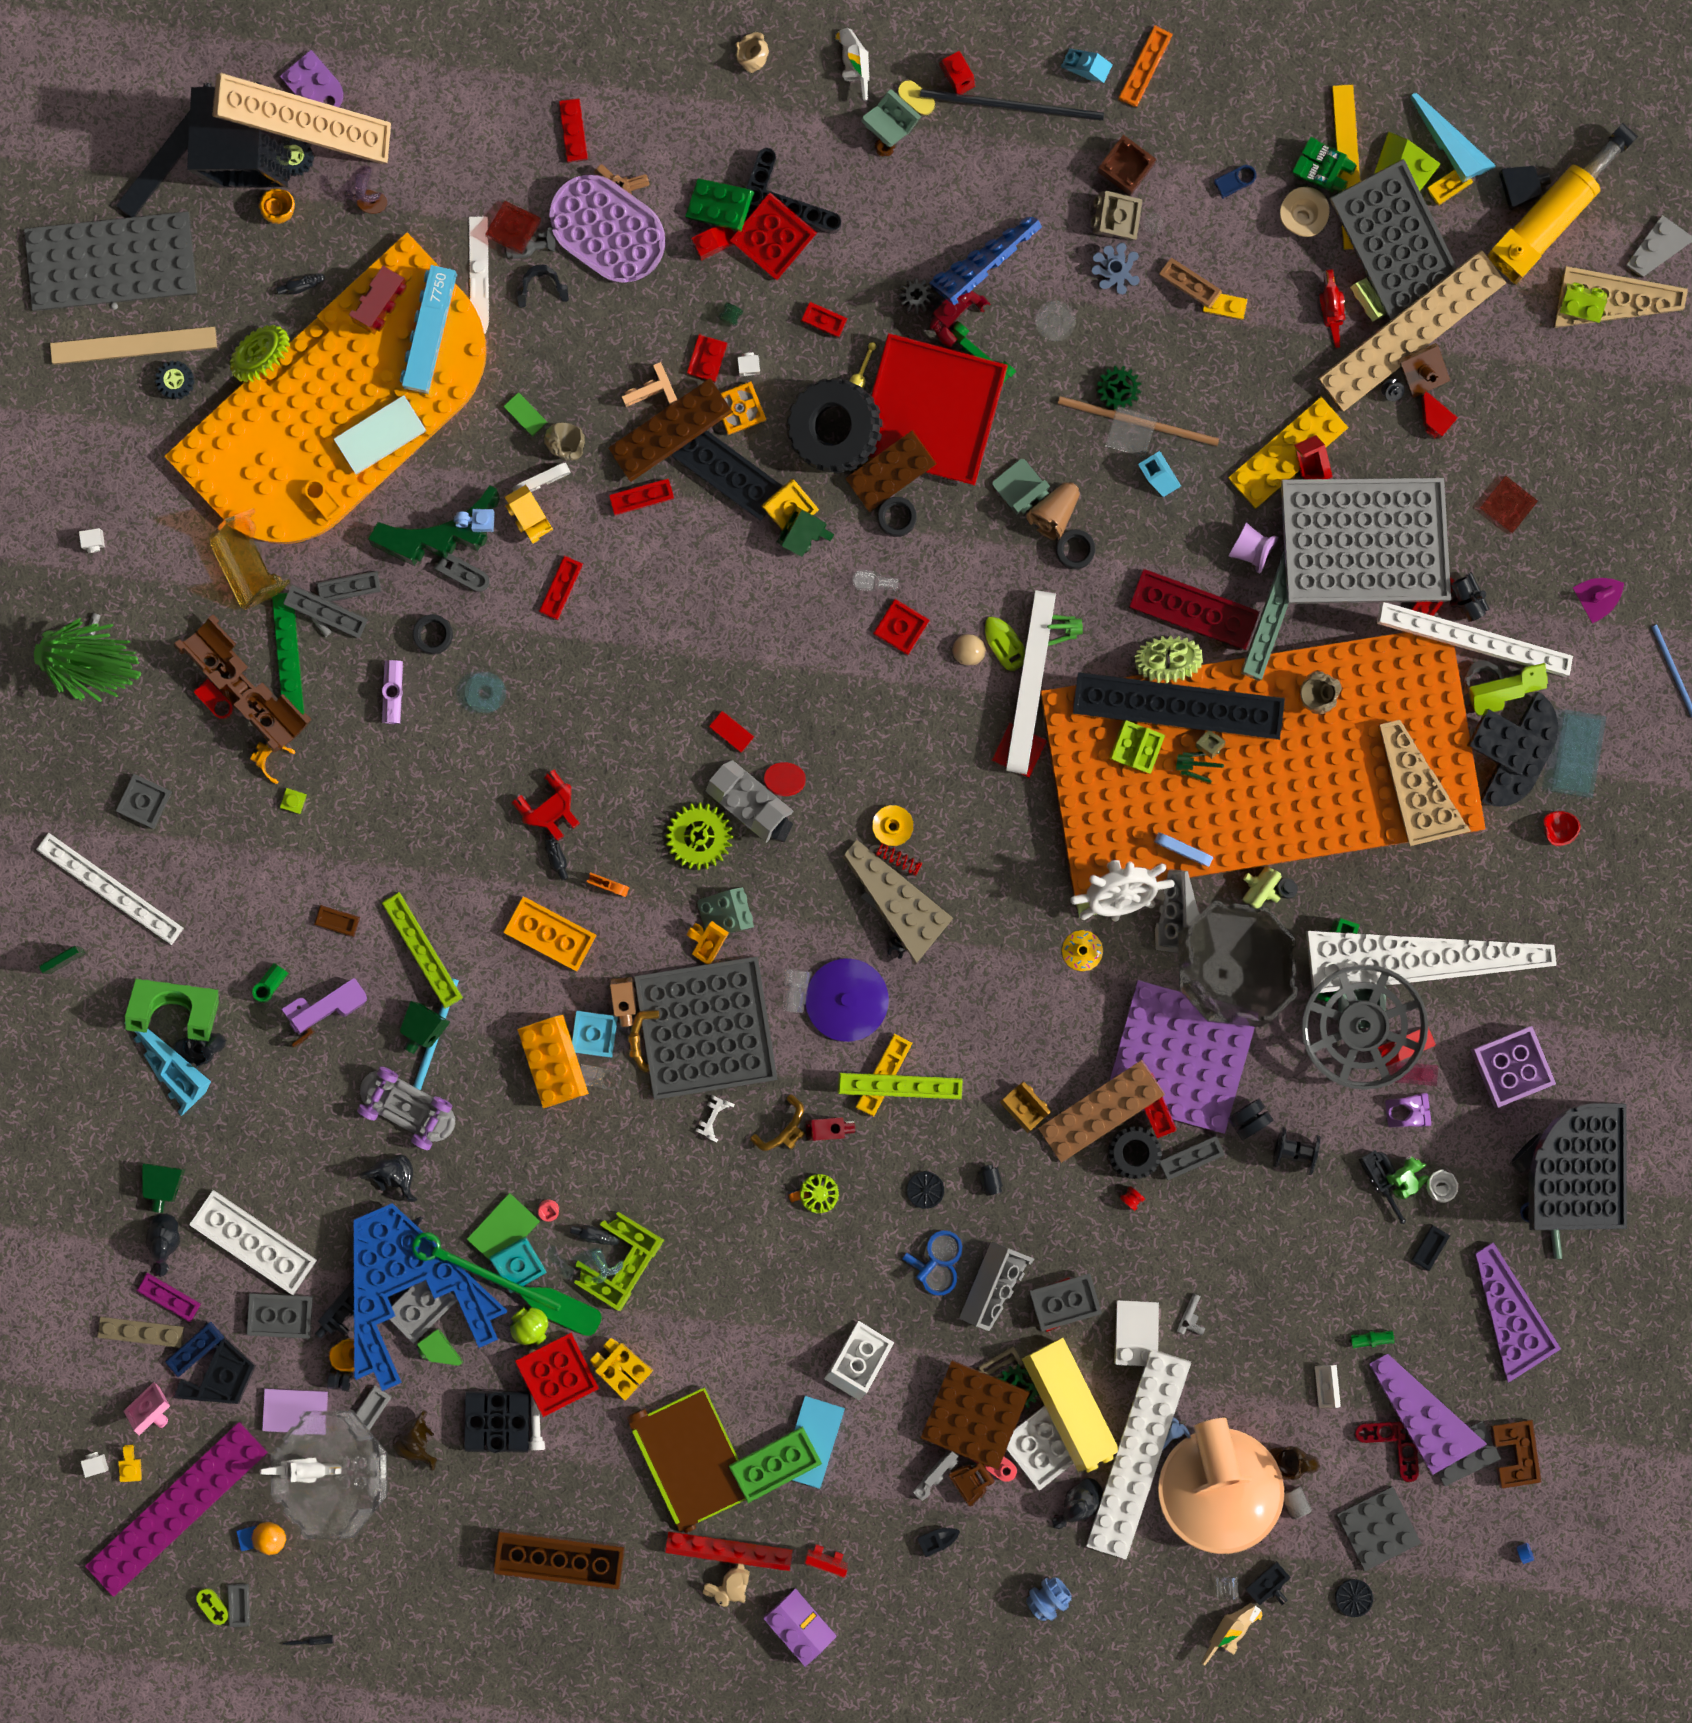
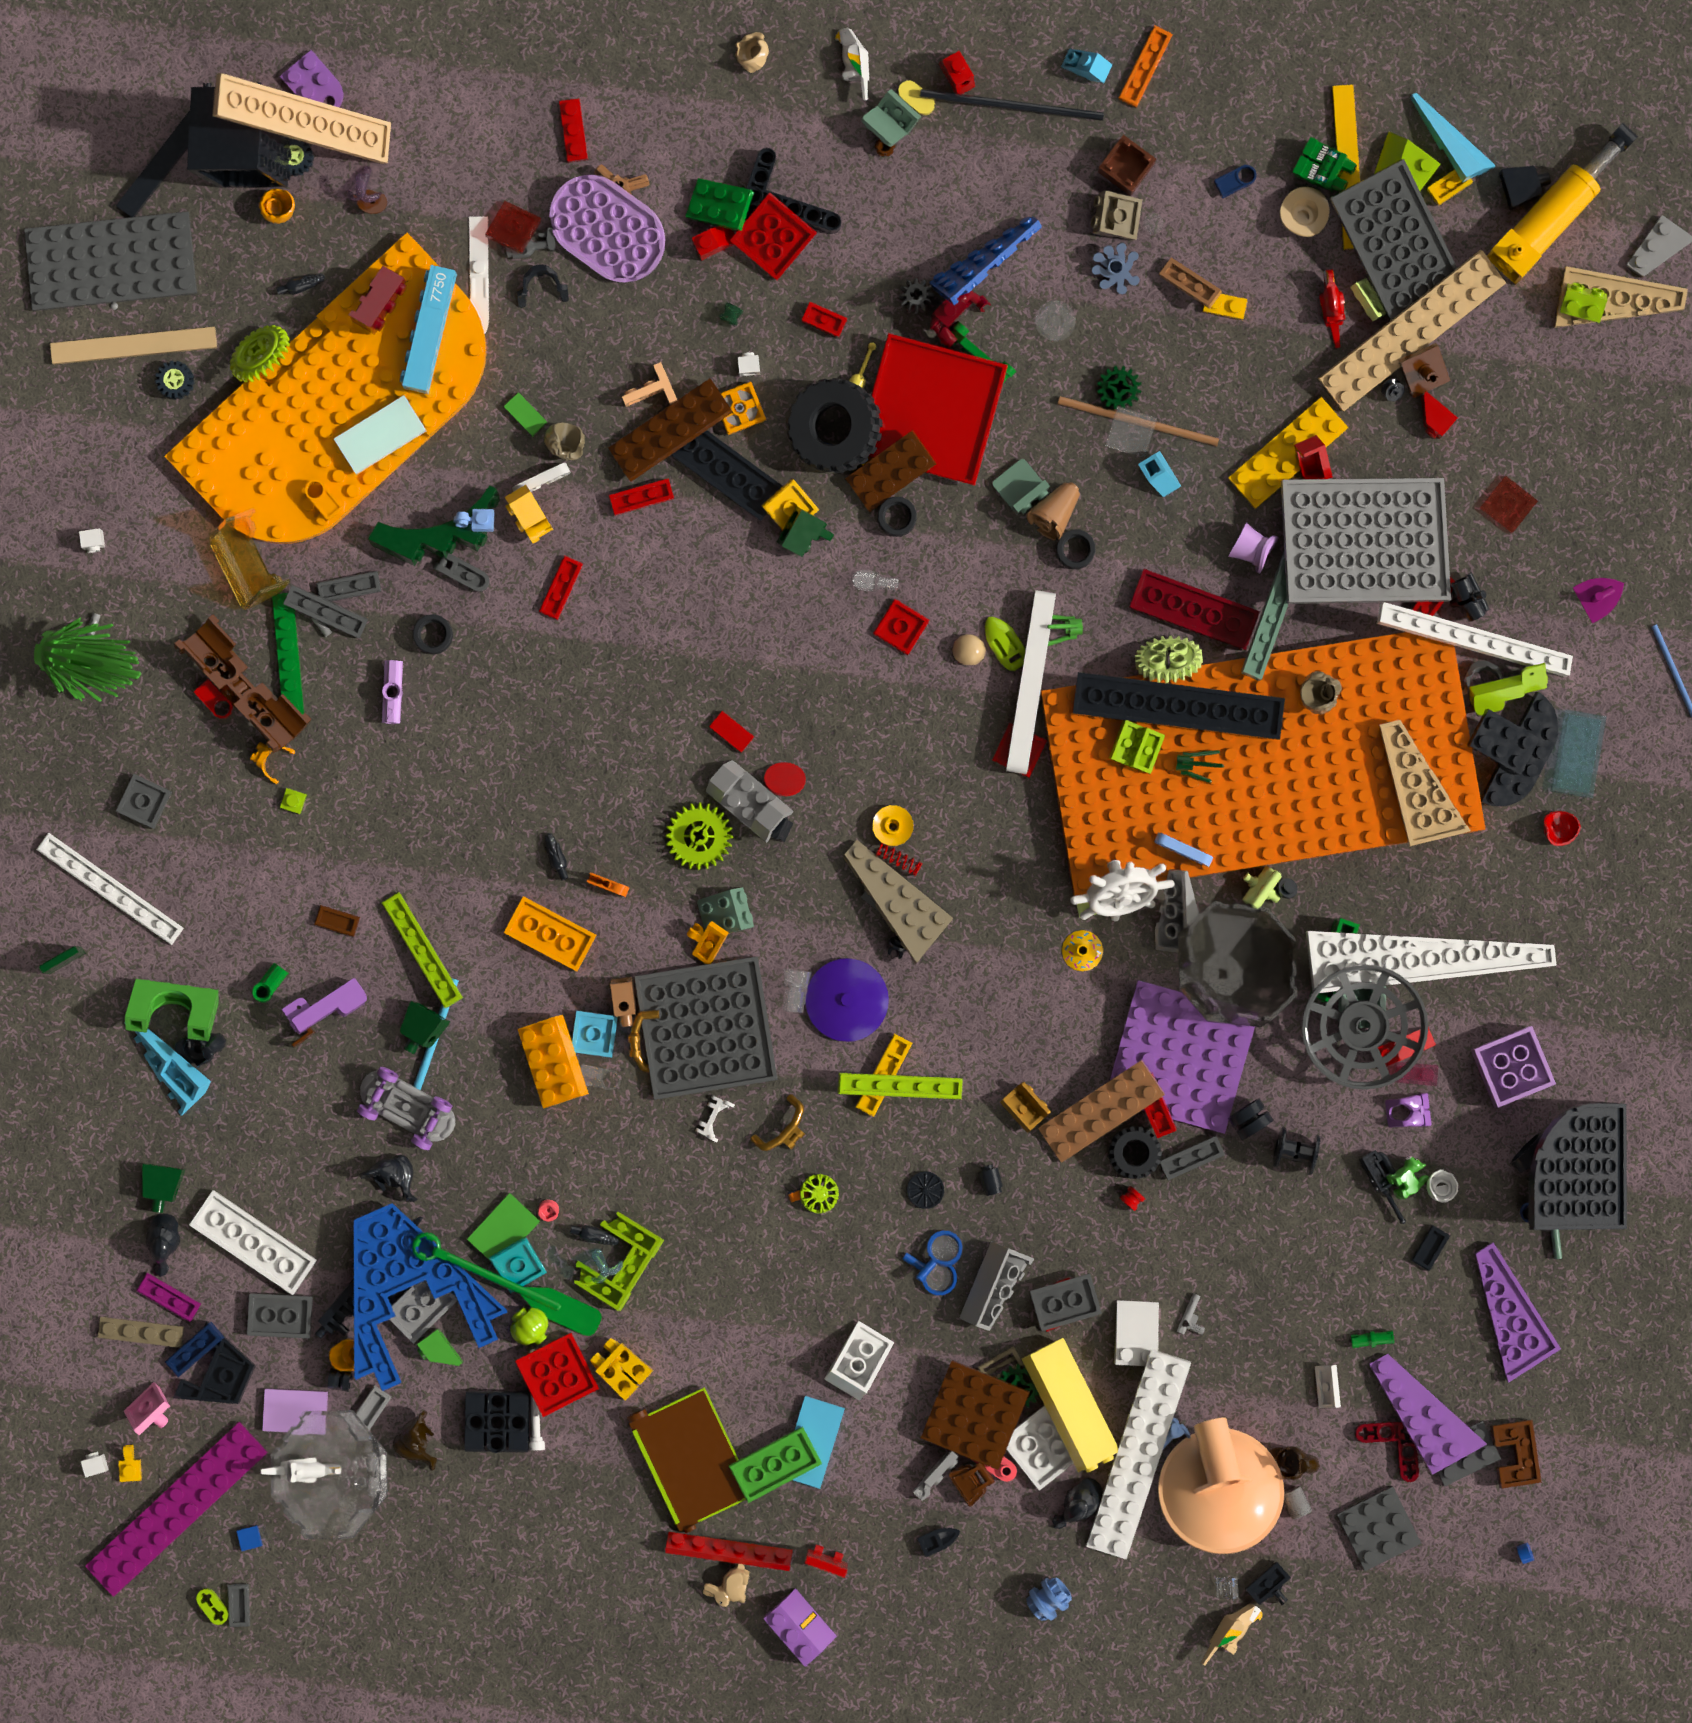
light orange hair [252,1522,286,1555] -> none
black piece [283,1635,334,1646] -> none
clear light blue tile [465,672,506,713] -> none
reddish brown brick [494,1529,625,1590] -> none
red connector [511,769,580,841] -> none
red plate [687,334,728,383] -> none
dark red torso [805,1118,855,1141] -> none
olive plate [1196,731,1225,759] -> none
black wheel [1335,1579,1373,1617] -> none

